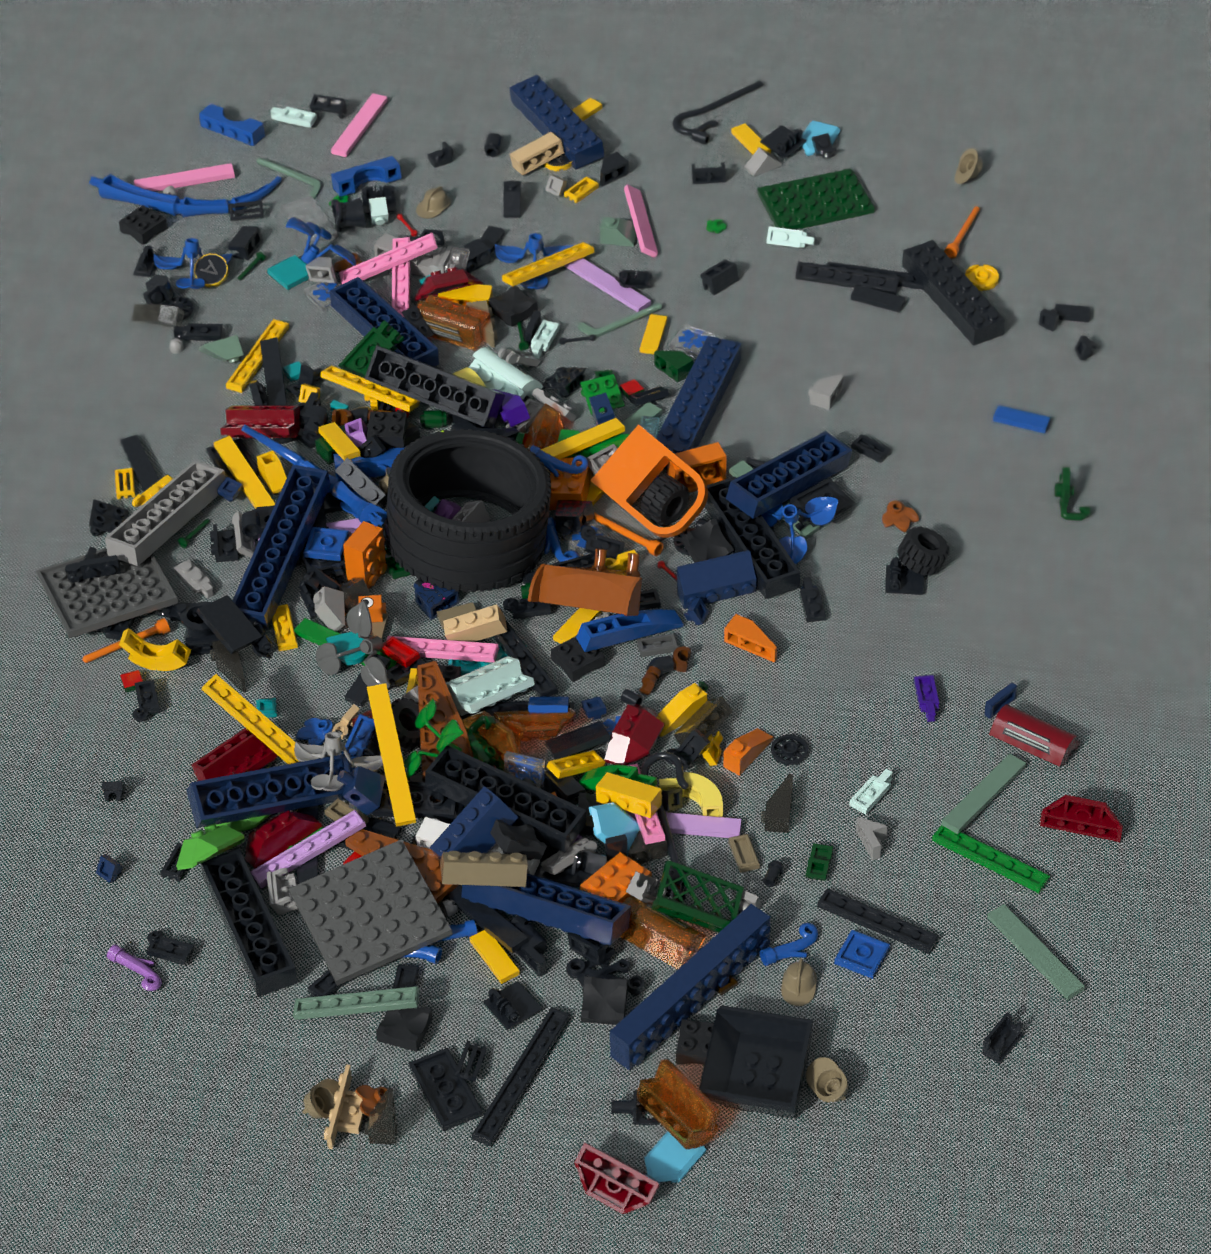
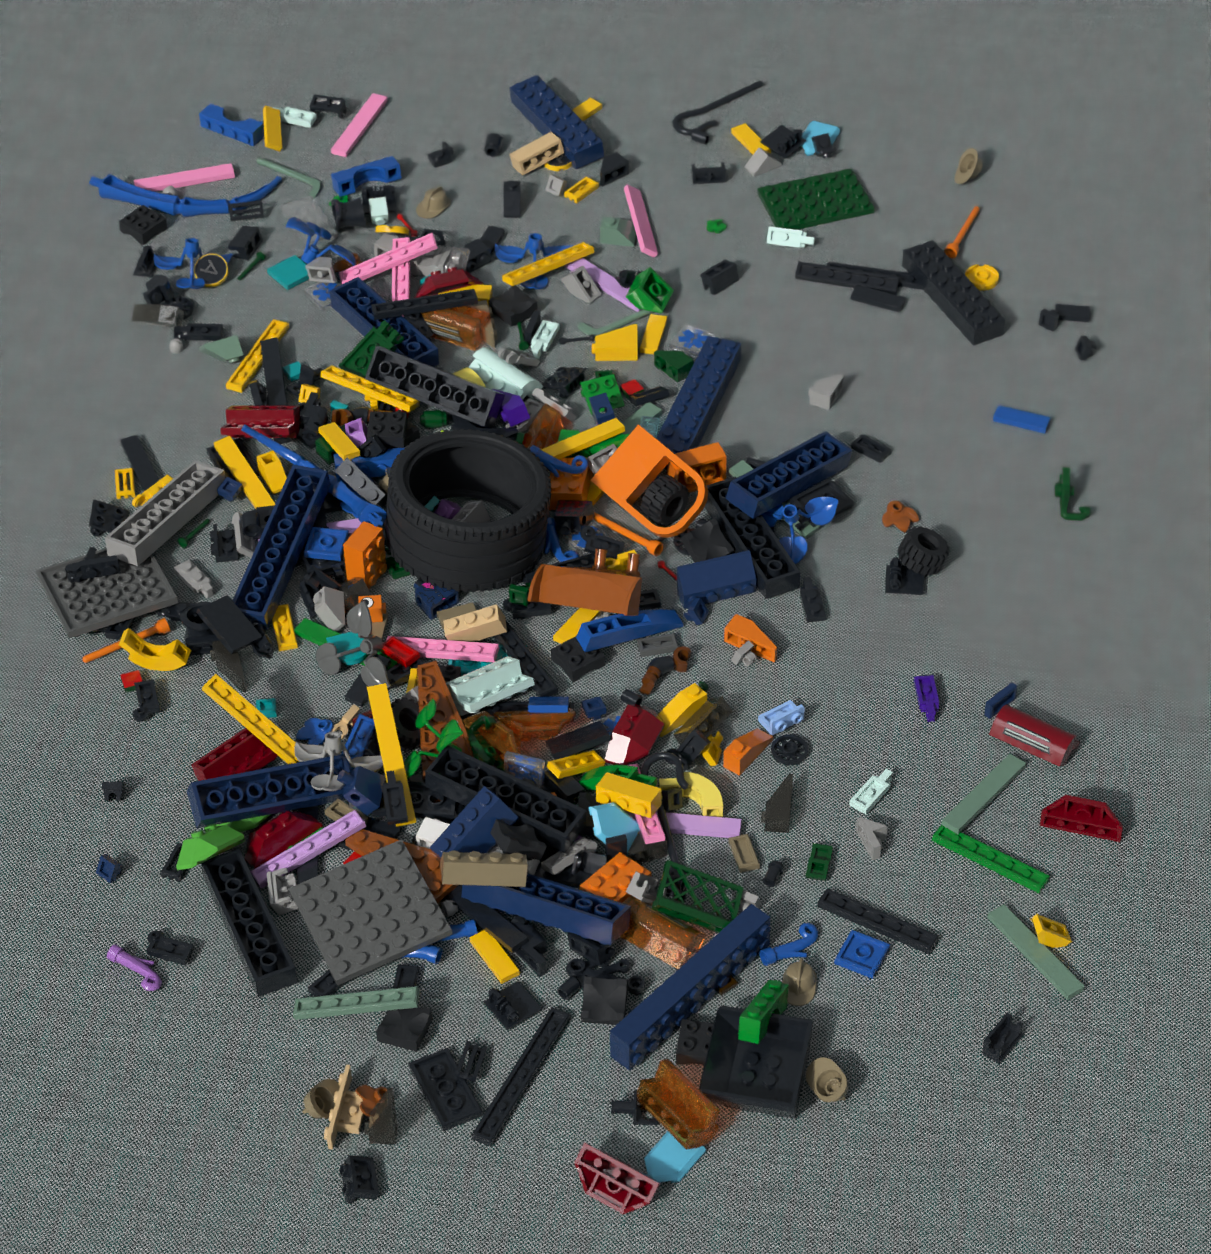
none -> yellow tile [263,105,282,151]
none -> black bracket [339,1155,379,1204]
none -> black tile [371,289,478,320]
none -> yellow tile [375,225,409,236]
none -> black hinge [382,770,408,825]
none -> dark green tile [509,584,529,606]
none -> black hinge [557,976,581,1000]
none -> light grey slope [561,265,601,303]
none -> yellow slope [592,324,638,361]
none -> green slope [626,267,674,313]
none -> light grey tile [731,640,756,667]
none -> green arch [738,980,789,1044]
none -> light blue bracket [758,700,805,735]
none -> yellow slope [1029,914,1072,948]

